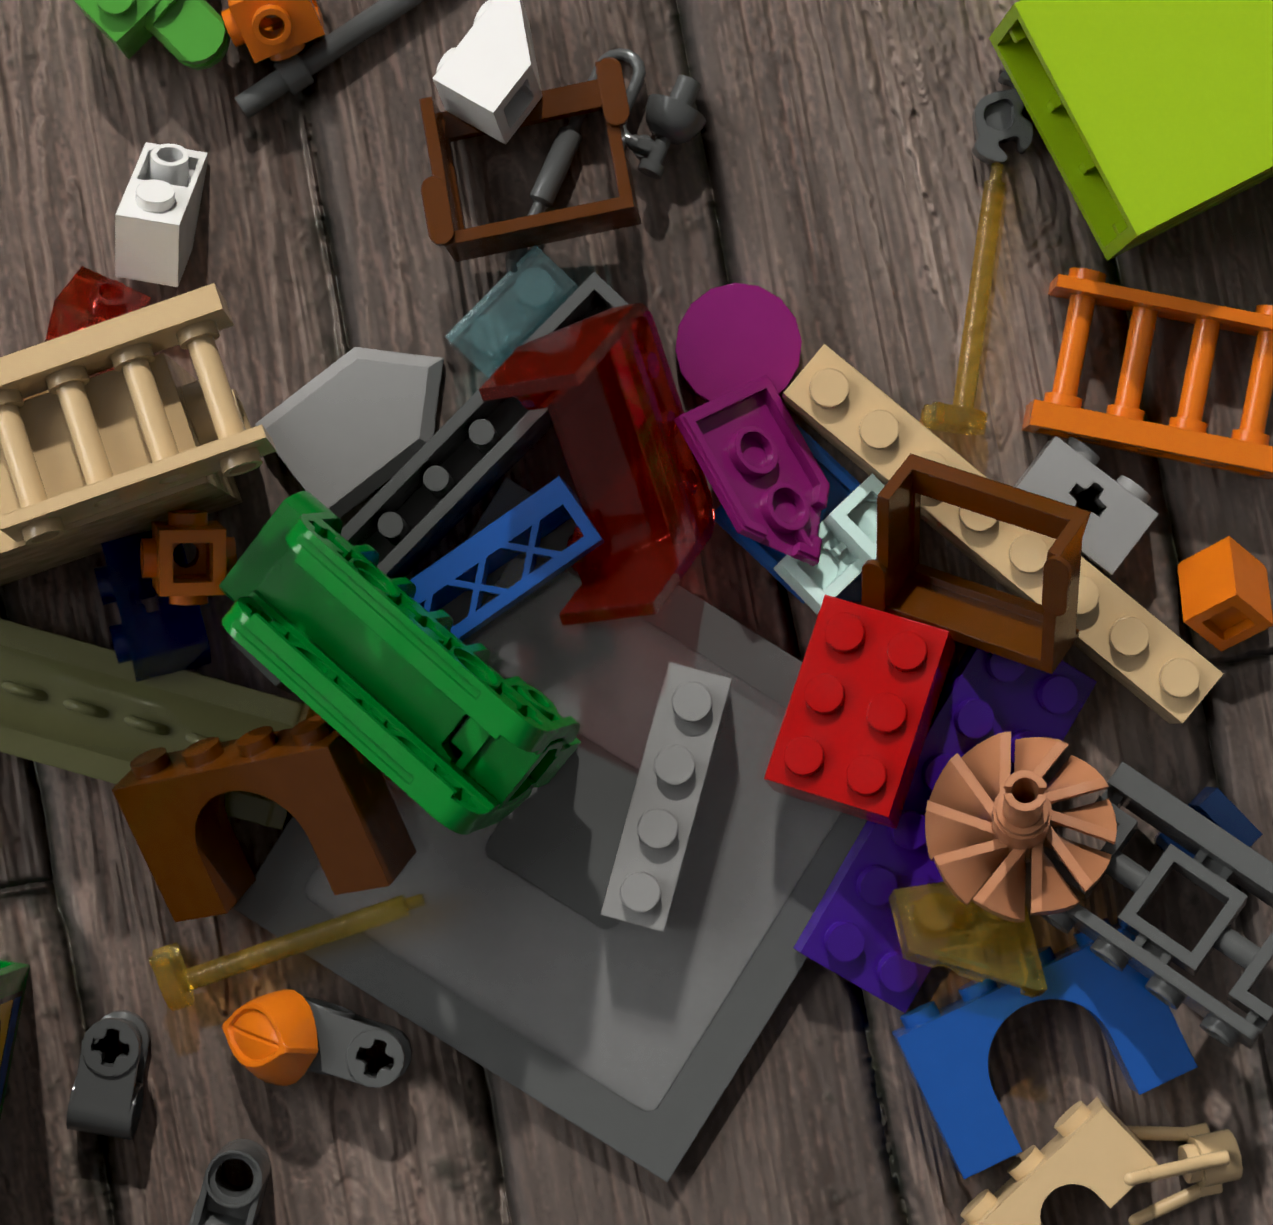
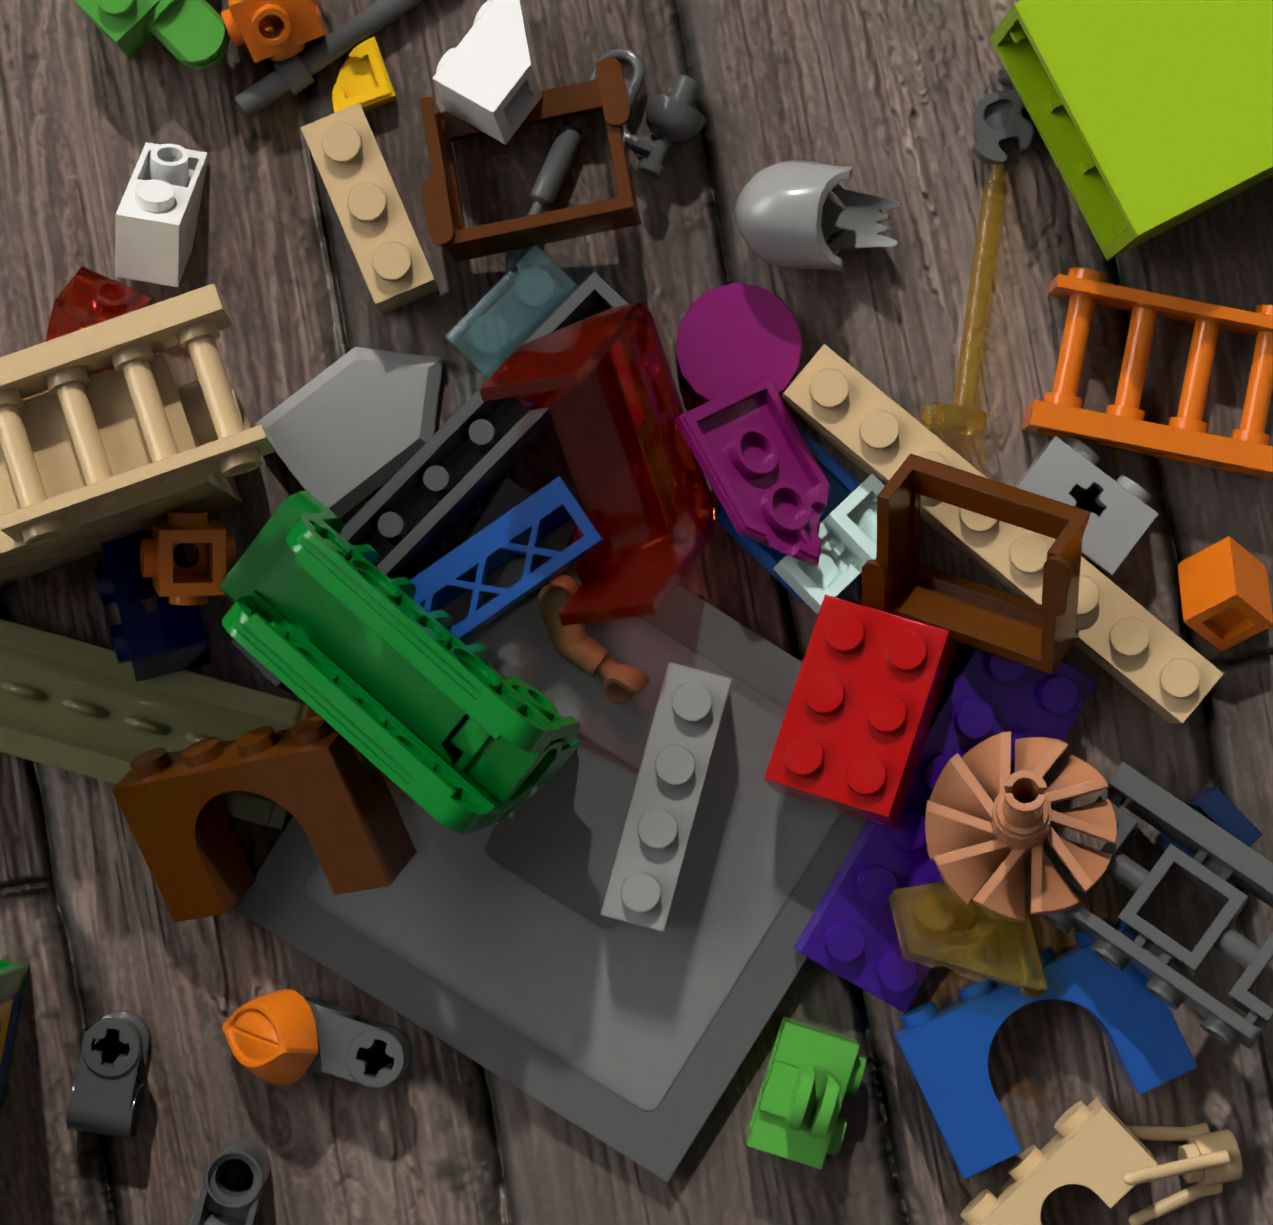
clear yellow piece [149,893,426,1011] -> none
none -> tan arch [300,102,439,315]
none -> yellow tile [332,36,397,113]
none -> medium nougat arm [537,574,650,704]
none -> light grey helmet [735,160,903,272]
none -> bright green brick [745,1016,866,1170]

